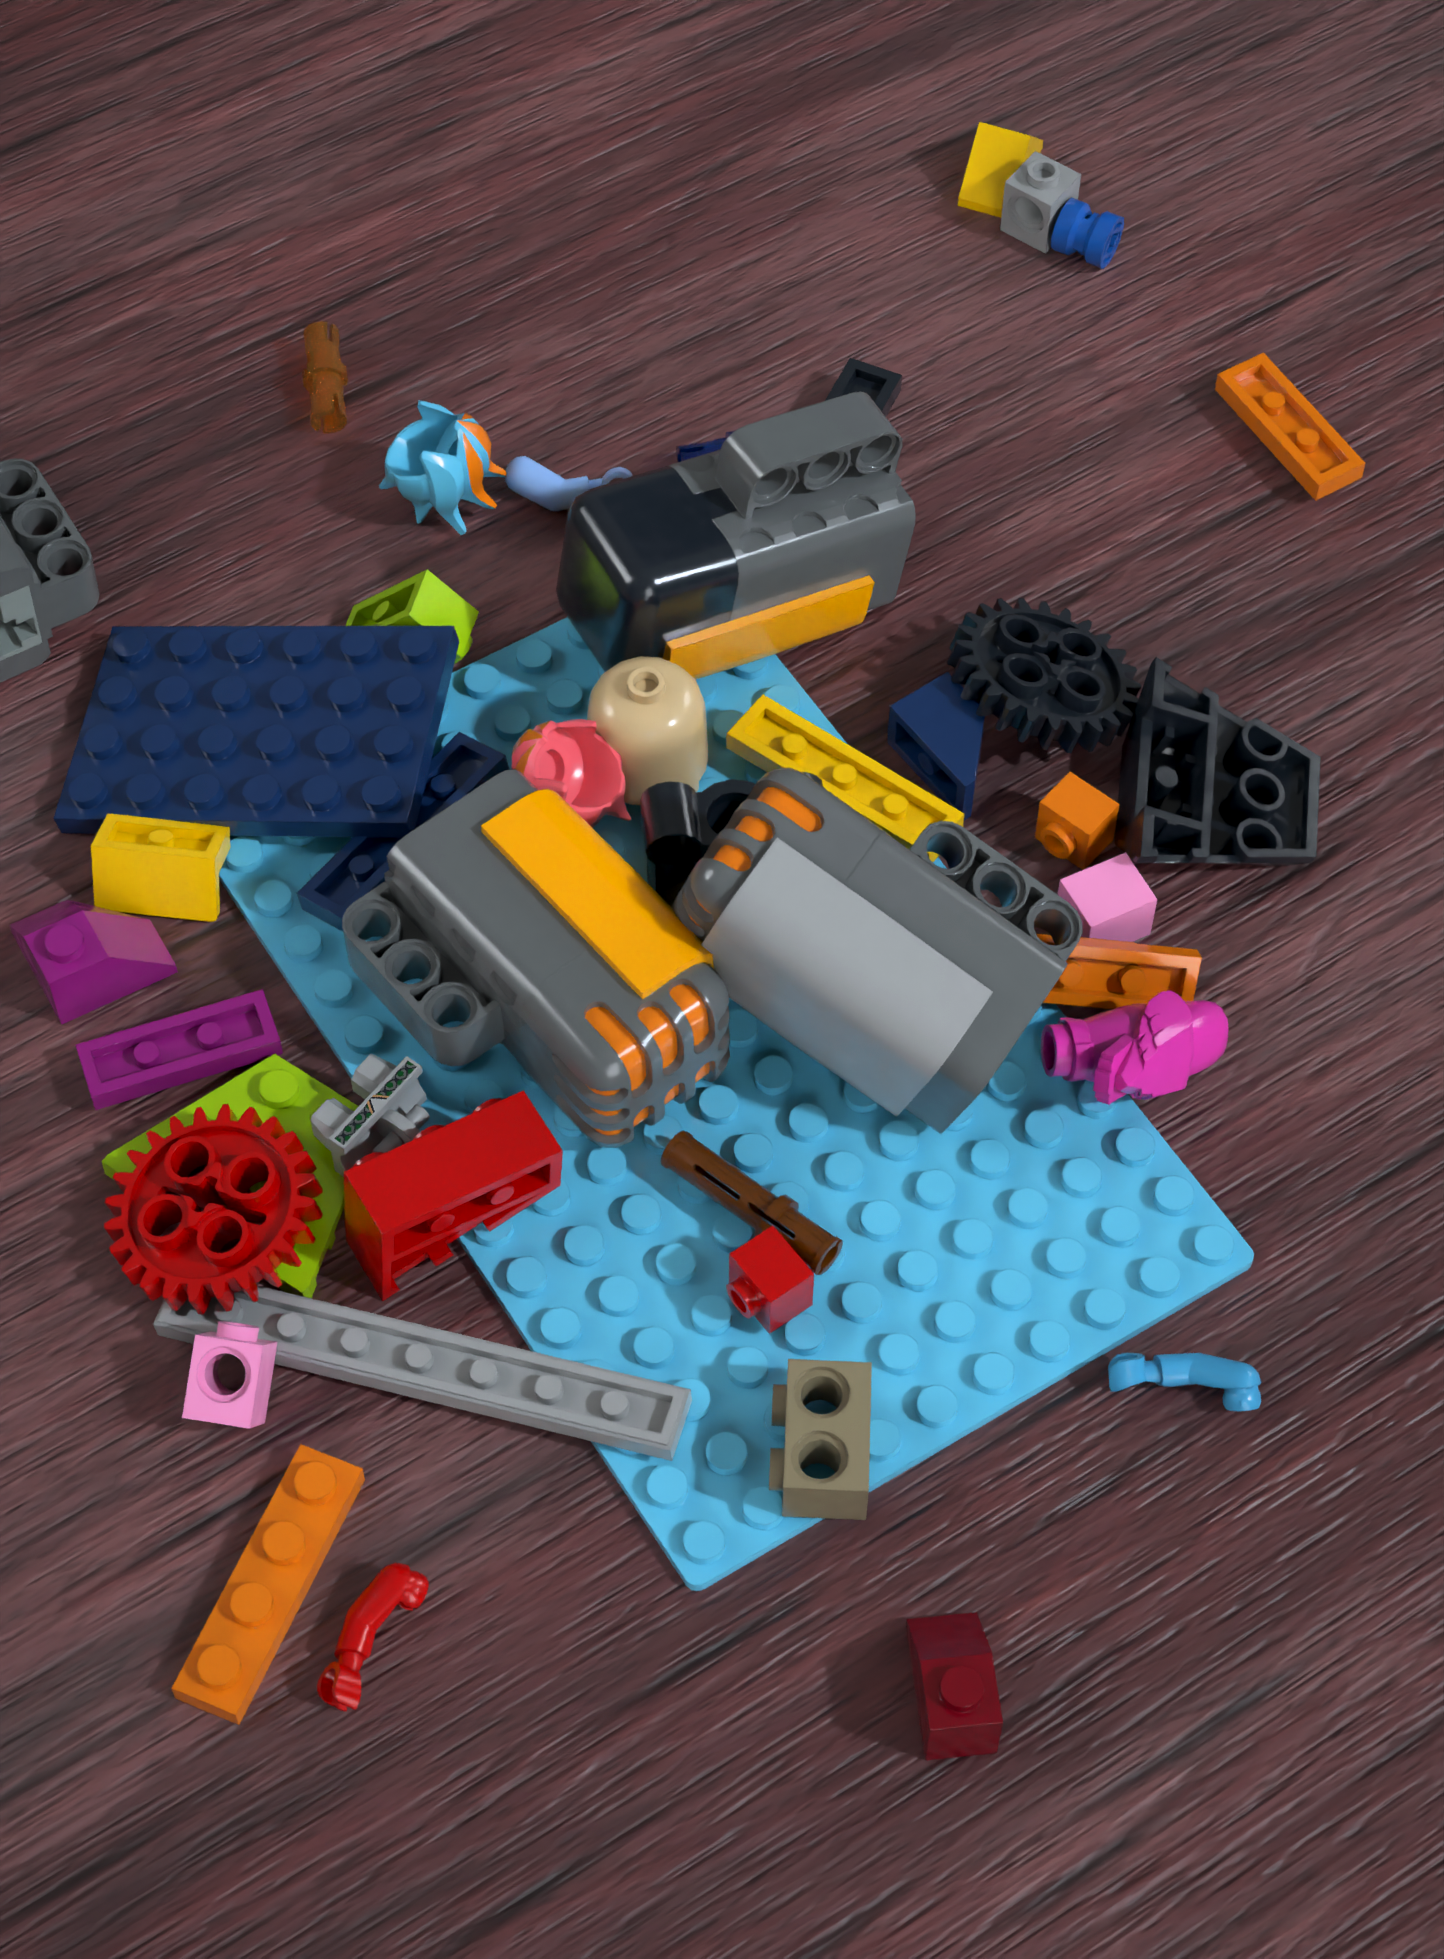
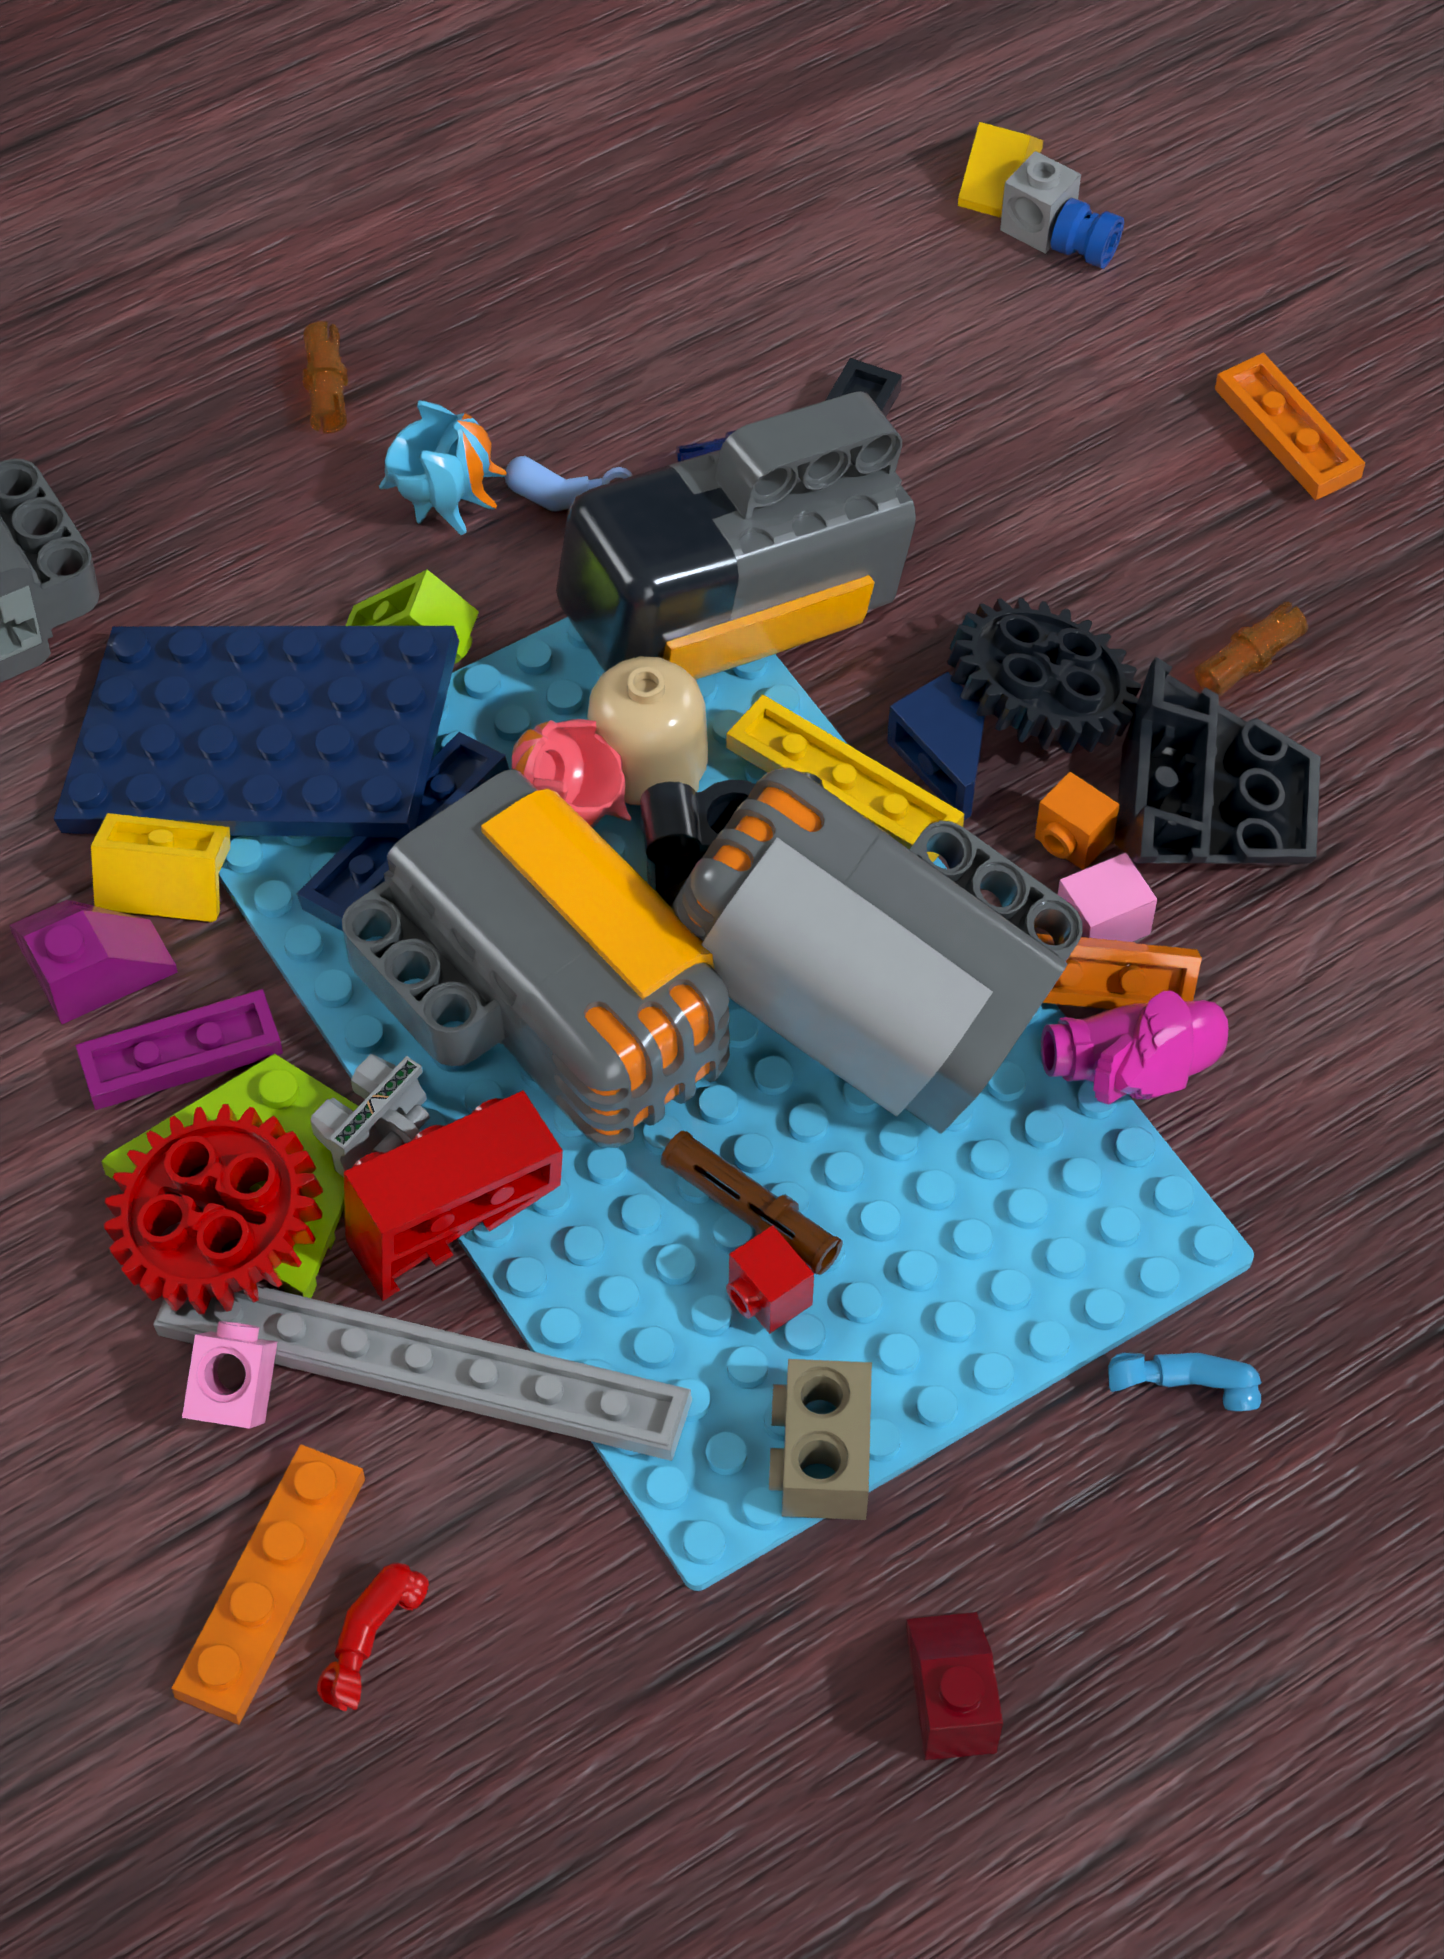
none -> clear orange pin [1194,602,1308,697]

